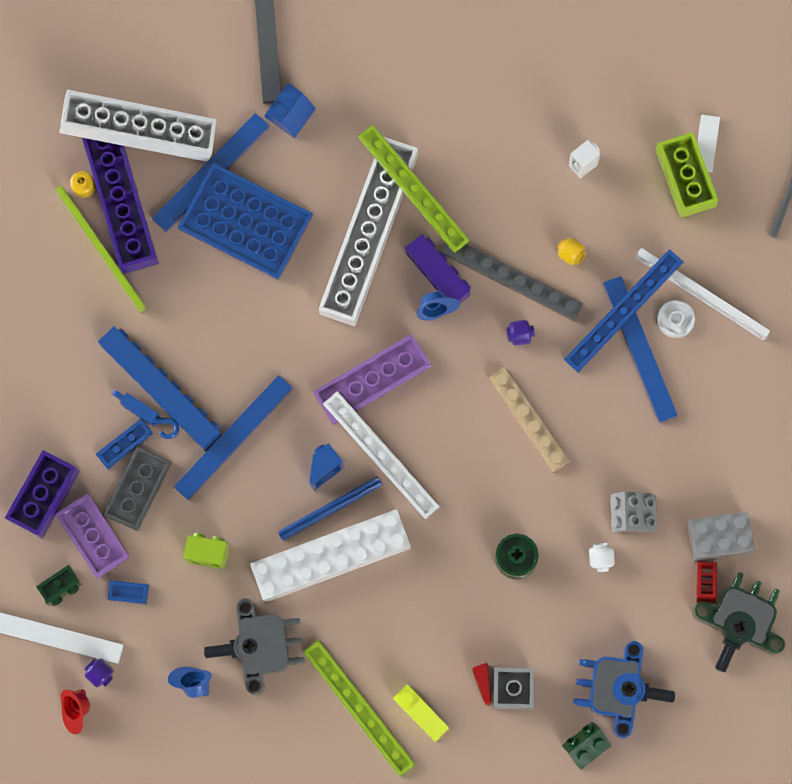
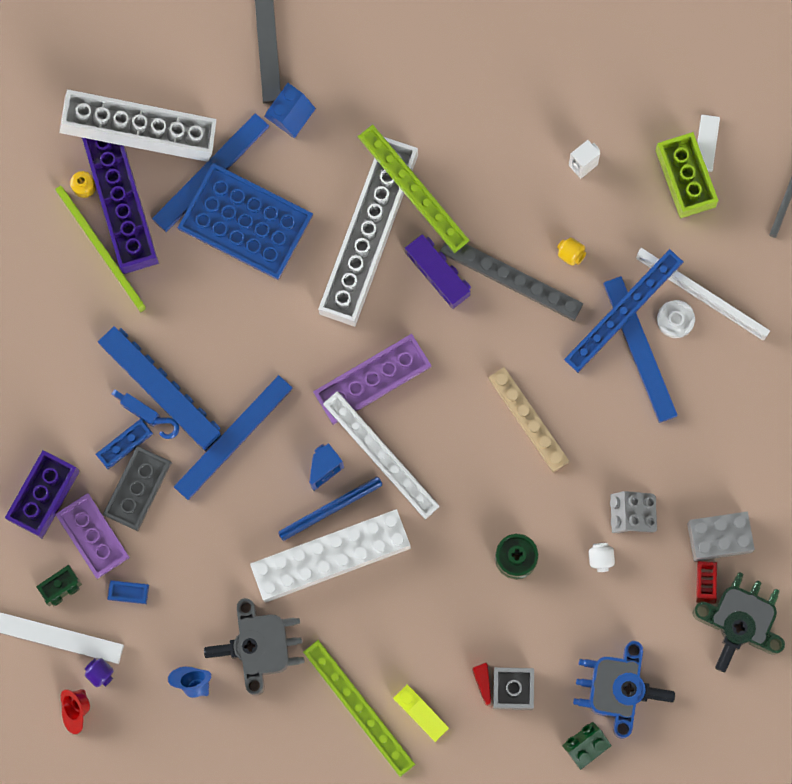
lime brick [183,533,230,570] -> none
blue piece [417,292,460,321] -> none
dark purple head [506,320,535,346] -> none

